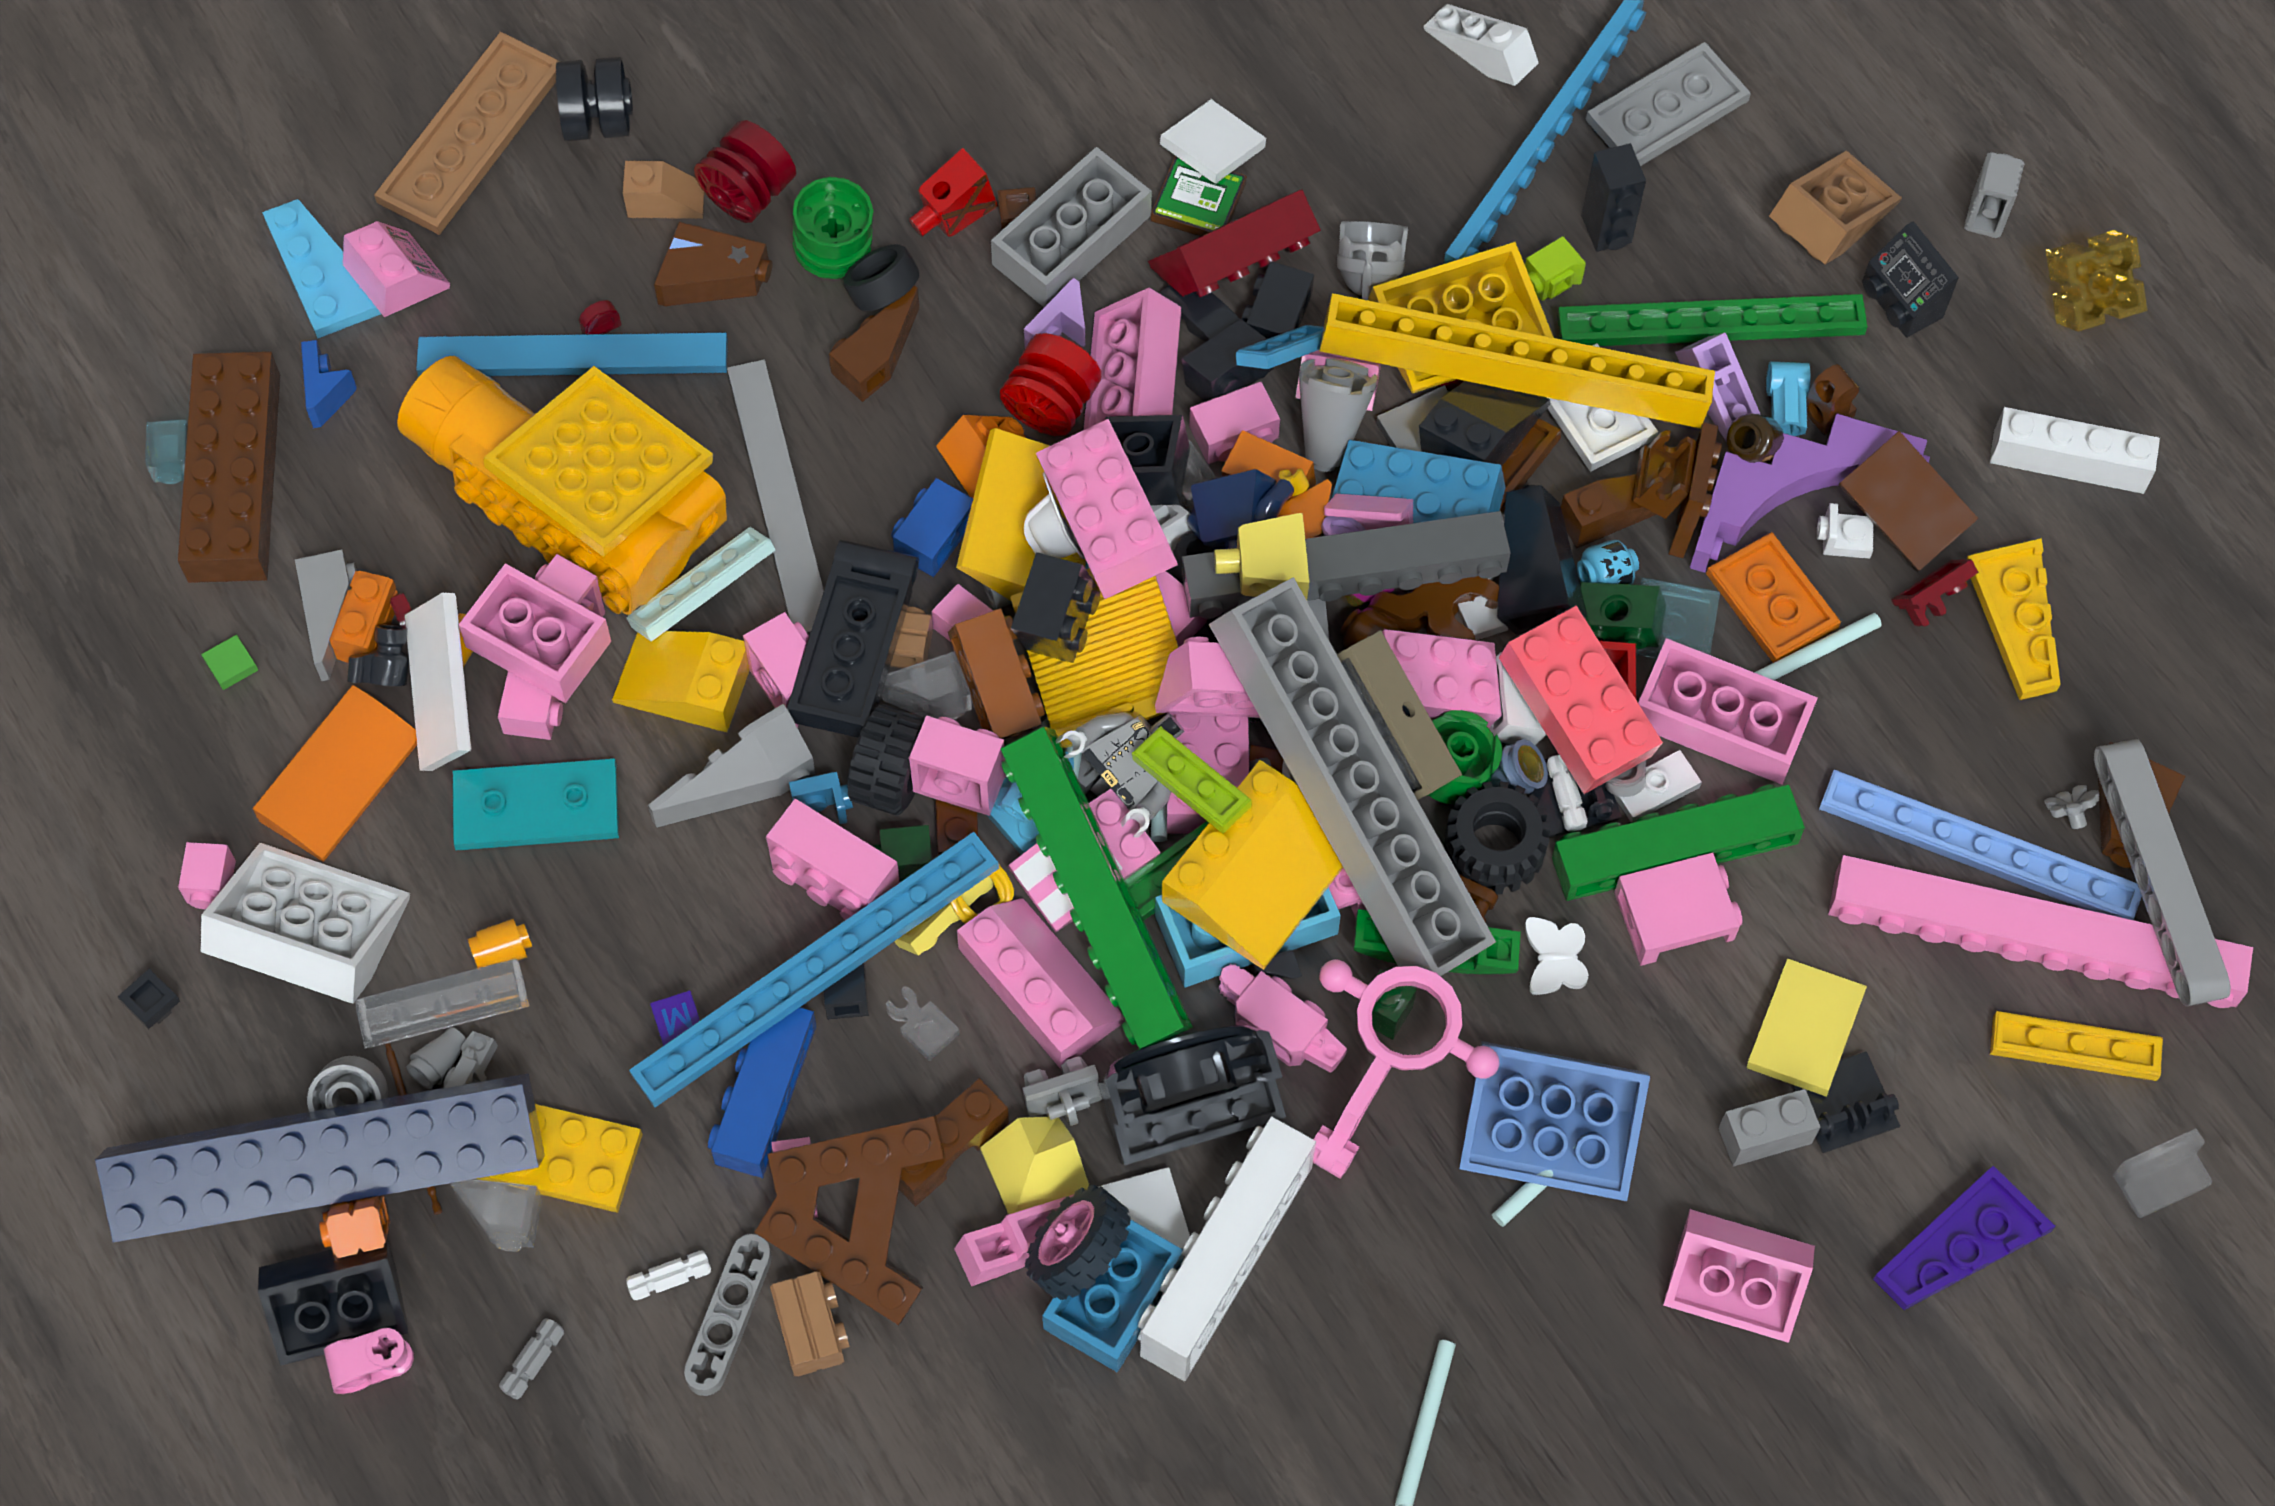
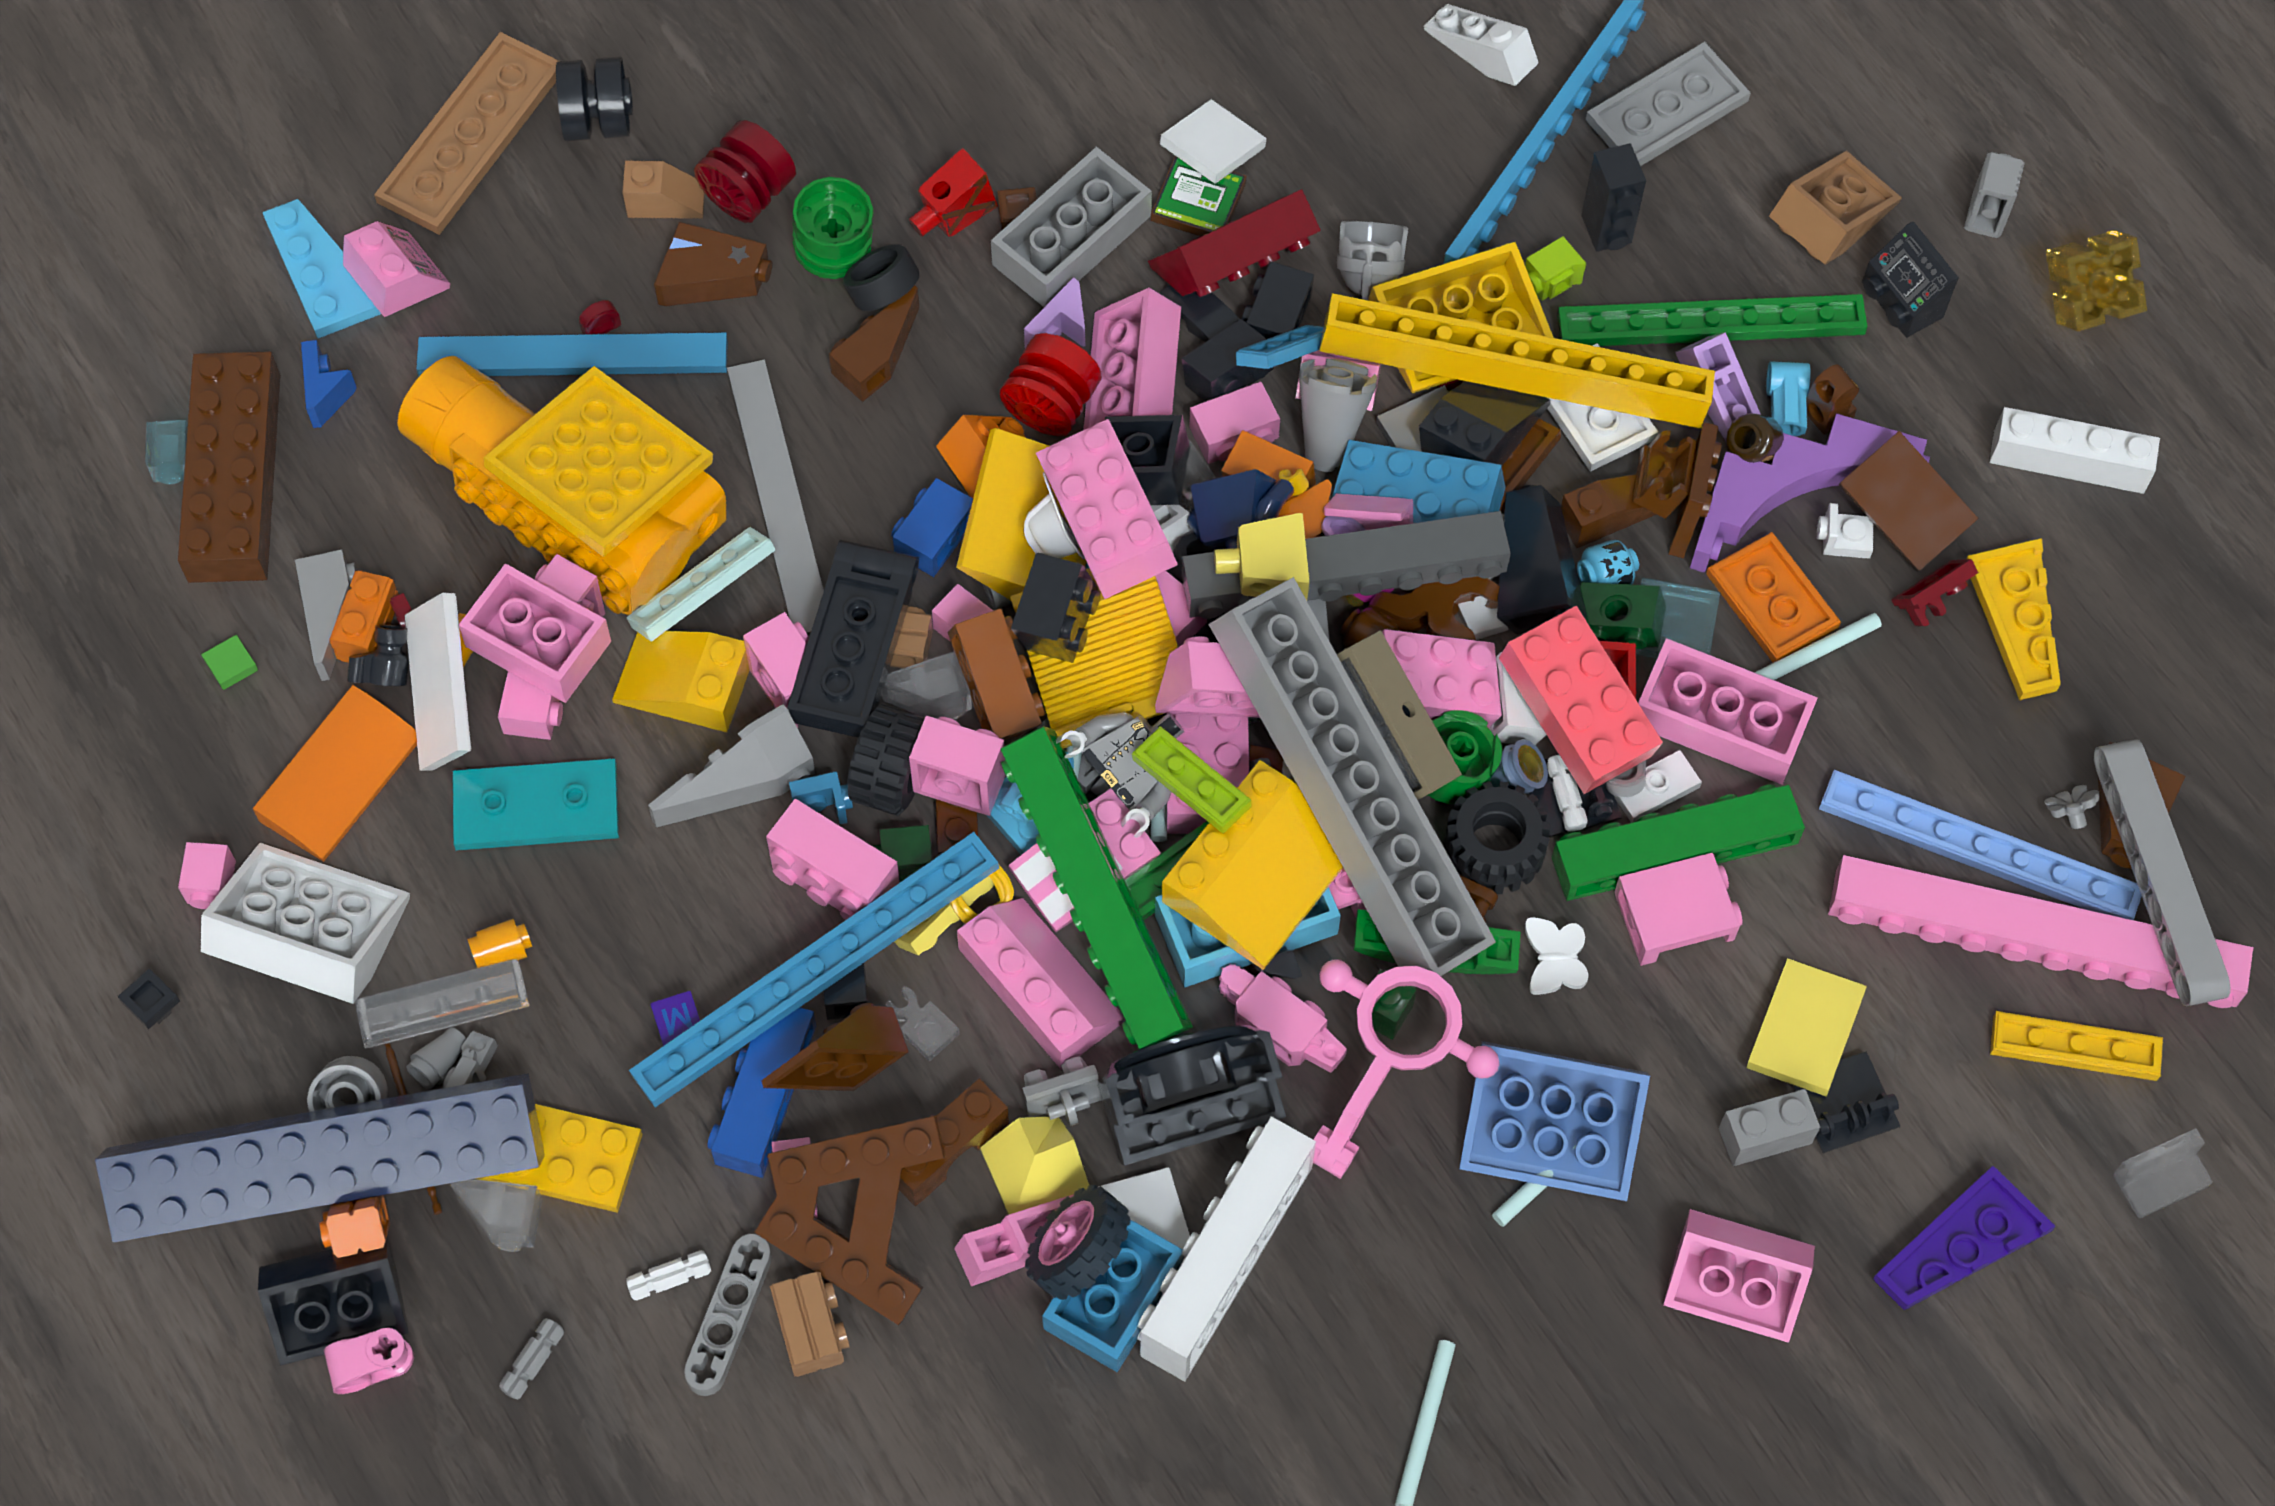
none -> reddish brown slope [761,1003,909,1091]

